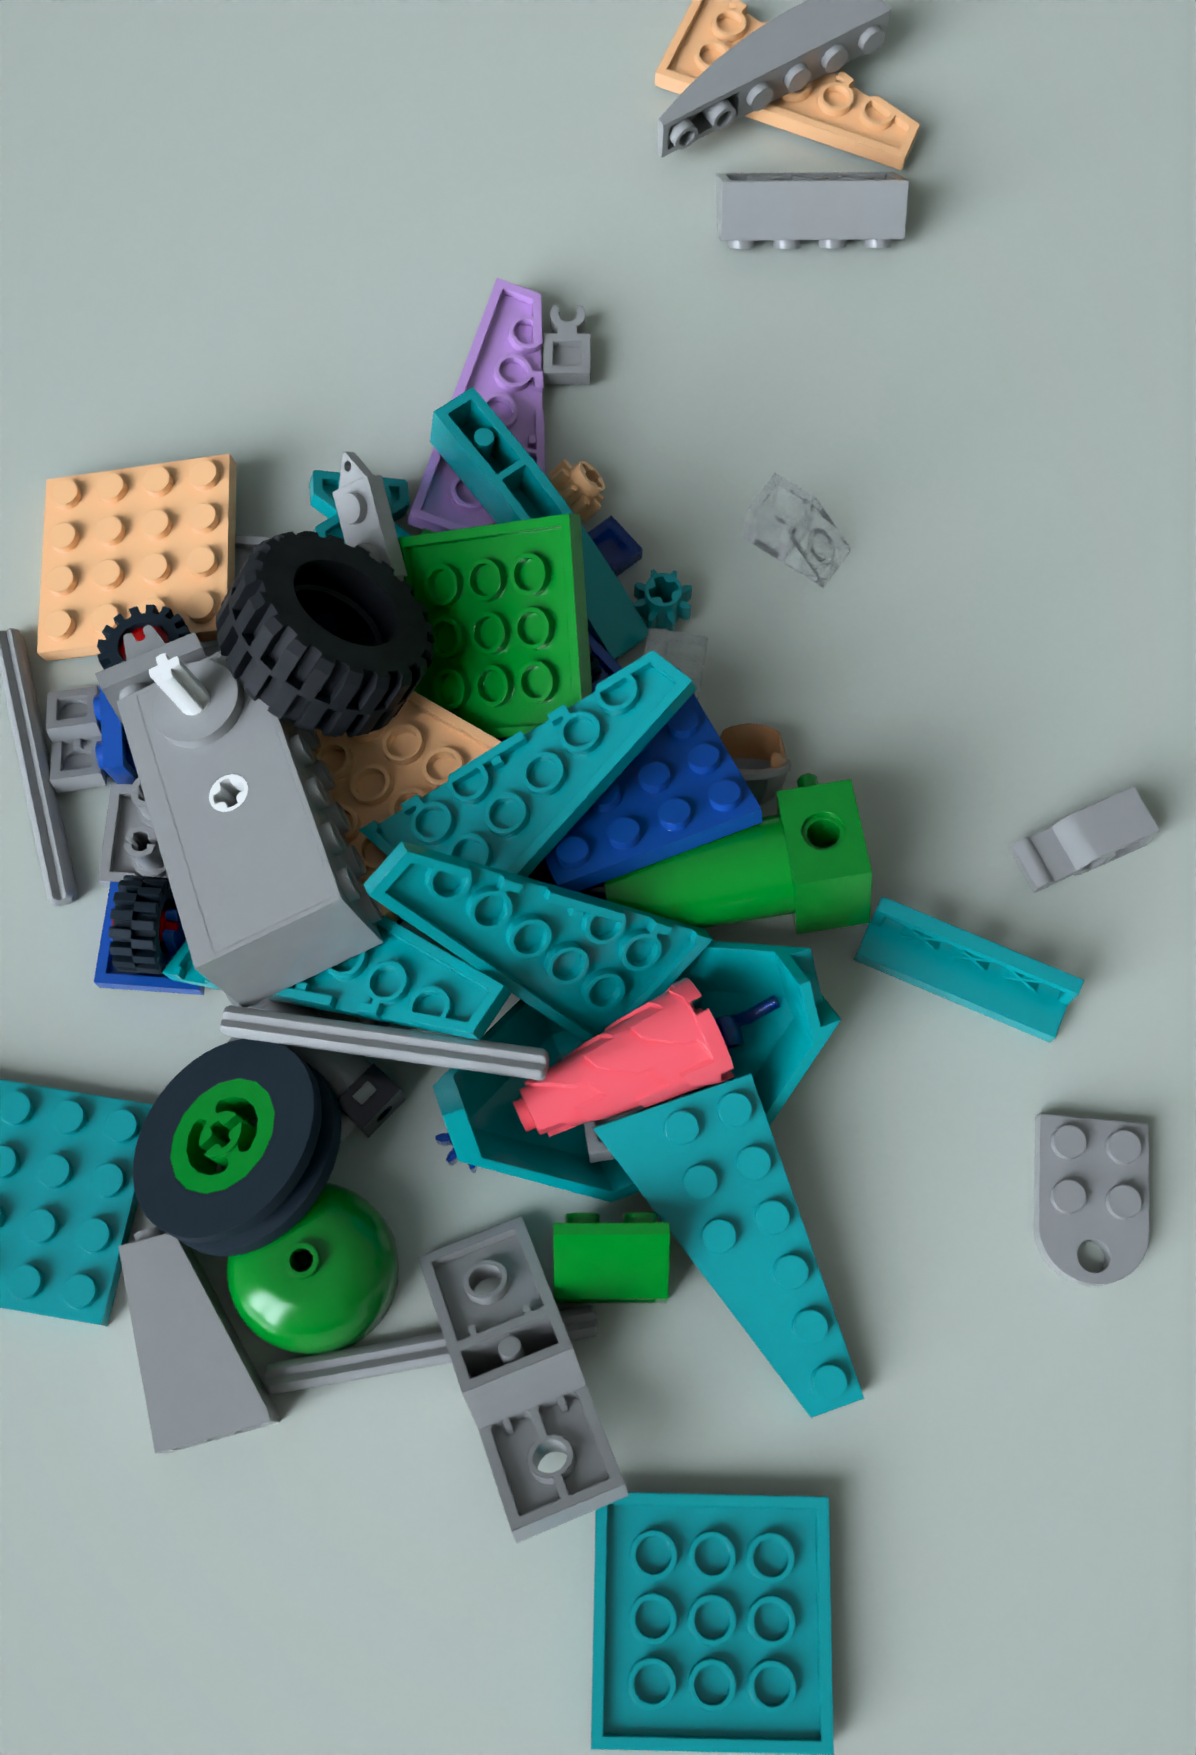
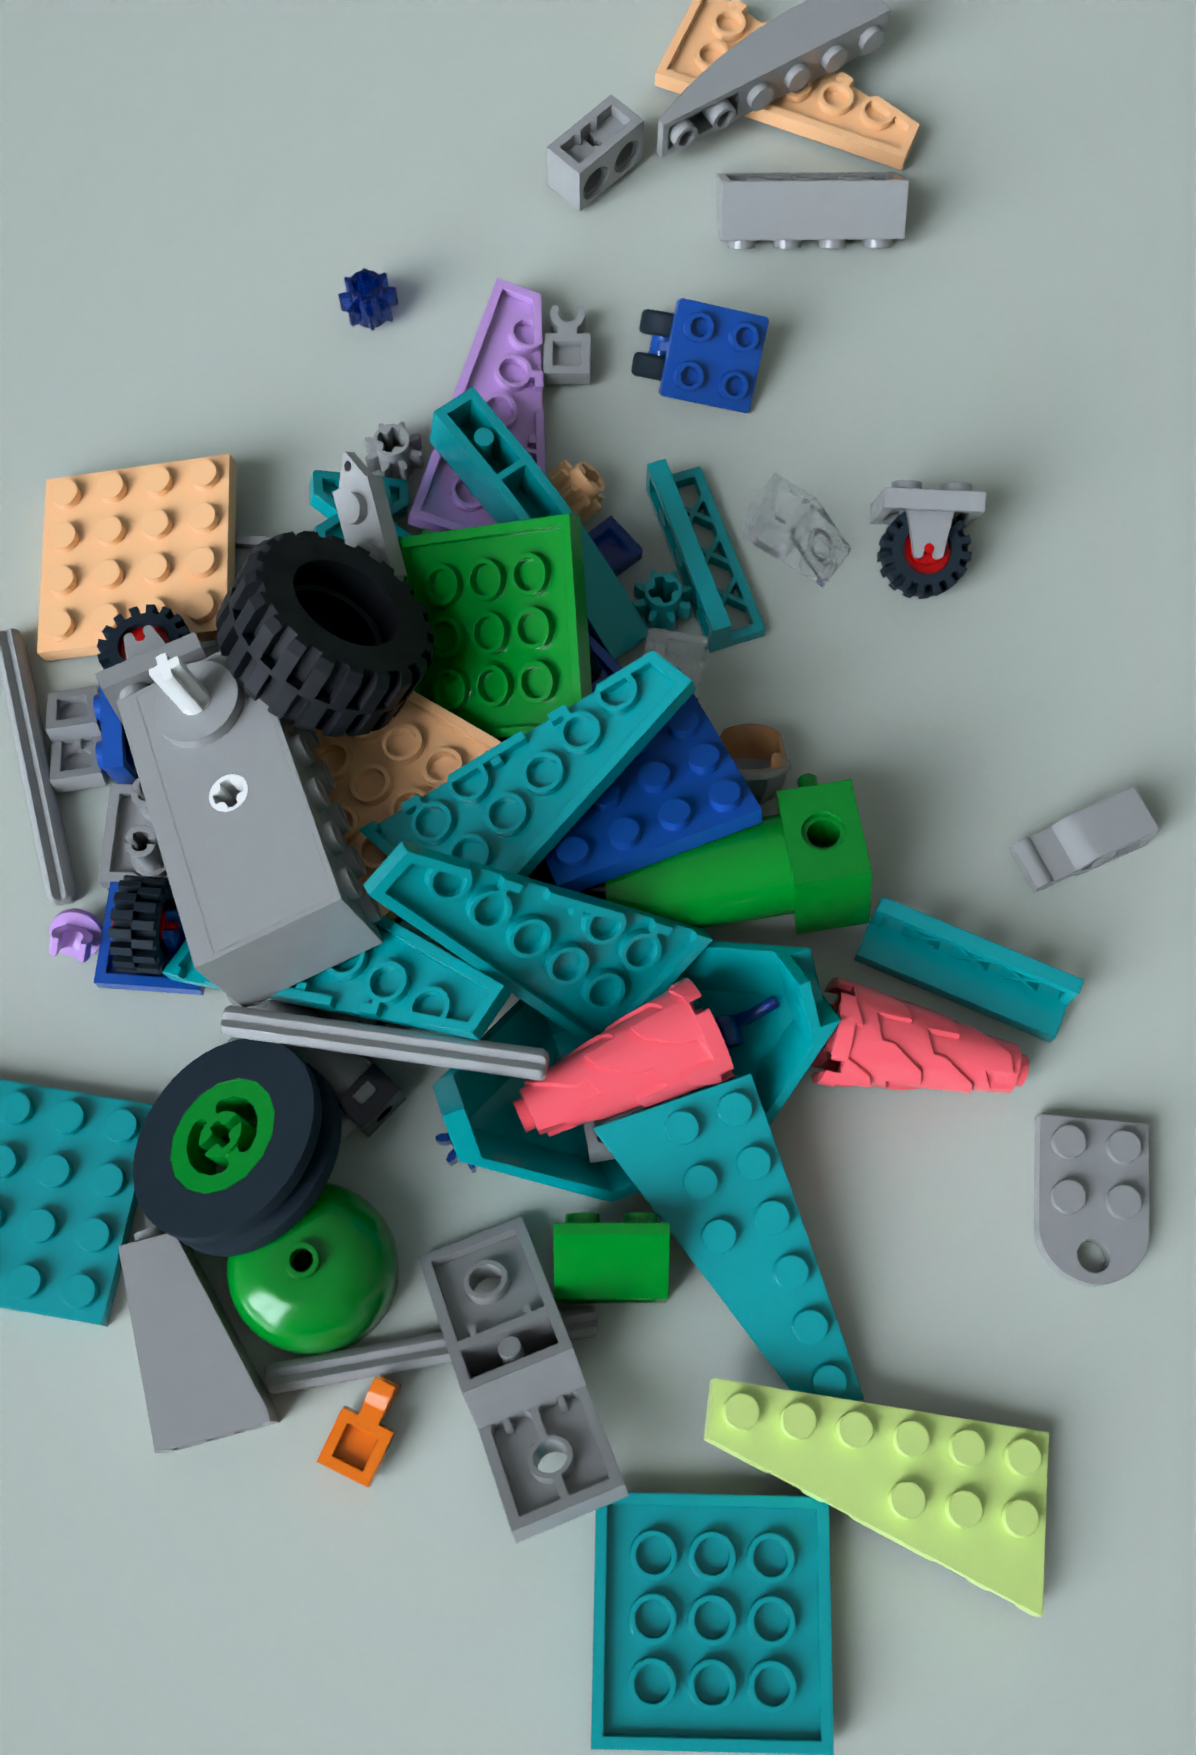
none -> lavender plate [49,908,103,962]
none -> orange plate [316,1375,402,1488]
none -> clear blue gear [338,268,399,330]
none -> light grey gear [364,421,424,482]
none -> light grey brick [547,94,644,211]
none -> blue plate [631,298,769,413]
none -> teal fence [646,458,766,653]
none -> yellowish green wing [704,1378,1049,1617]
none -> coral cone [810,977,1029,1094]
none -> plate [870,480,986,599]

